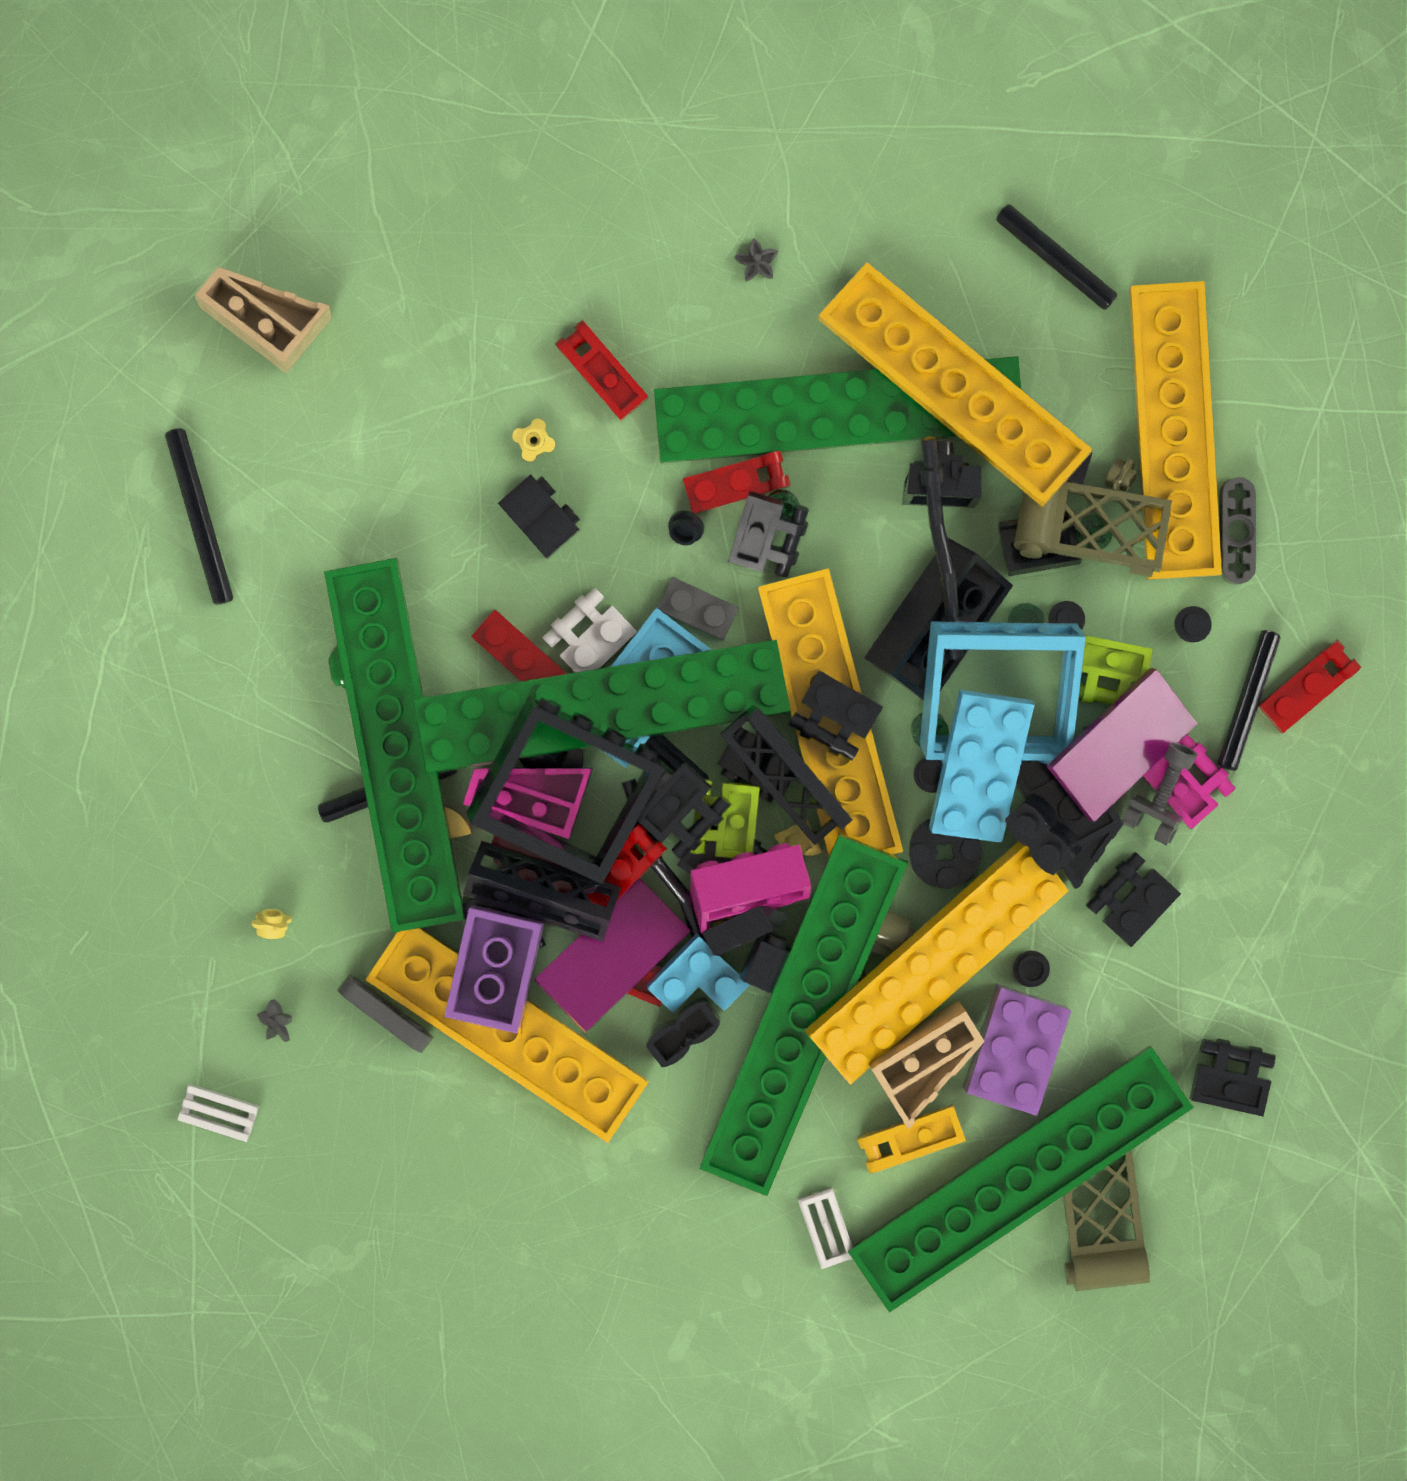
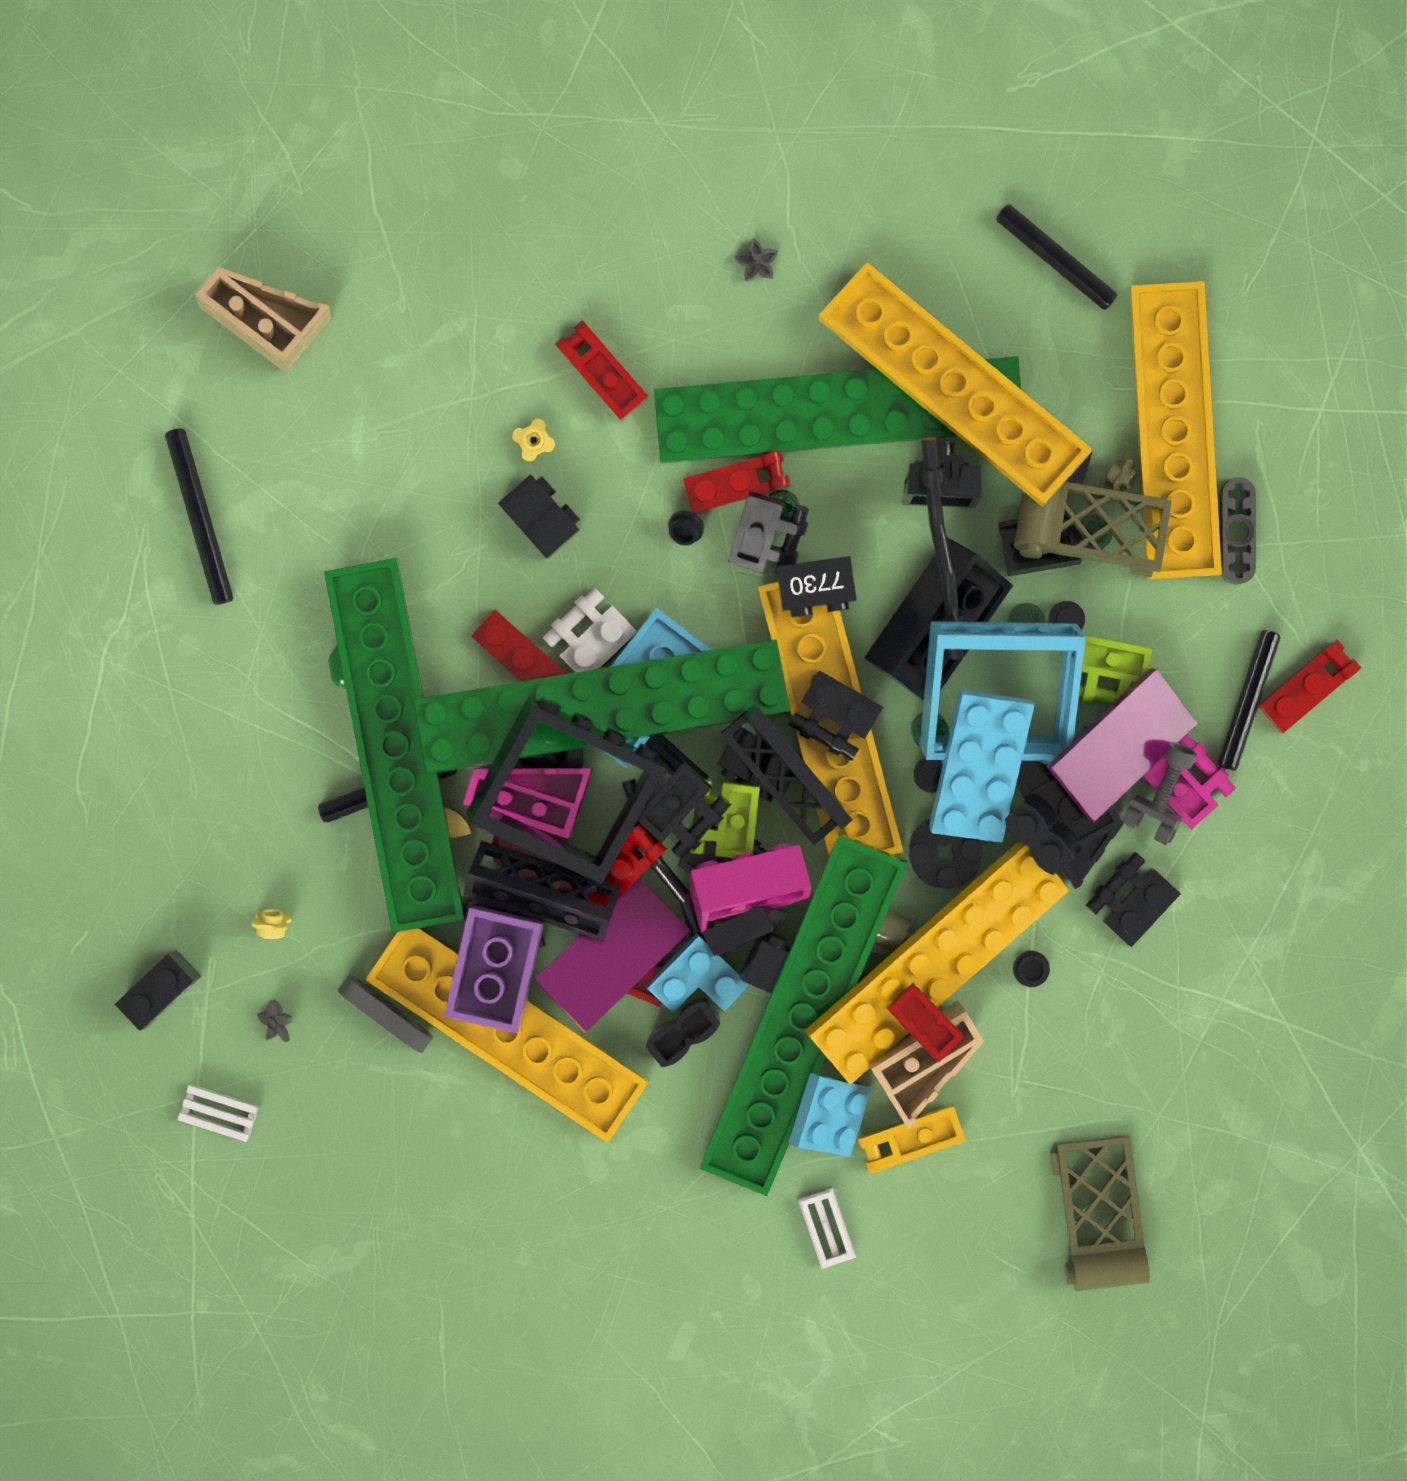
dark grey plate [658,577,739,641] -> none
light yellow tile [774,819,822,856] -> none
green plate [848,1045,1194,1313] -> none
medium lavender brick [963,984,1071,1116] -> none
black plate [1174,606,1212,643] -> none
black plate [1189,1038,1276,1117] -> none
none -> black brick [115,950,202,1031]
none -> black brick [776,556,857,618]
none -> medium azure plate [789,1073,872,1157]
none -> red plate [886,982,965,1063]

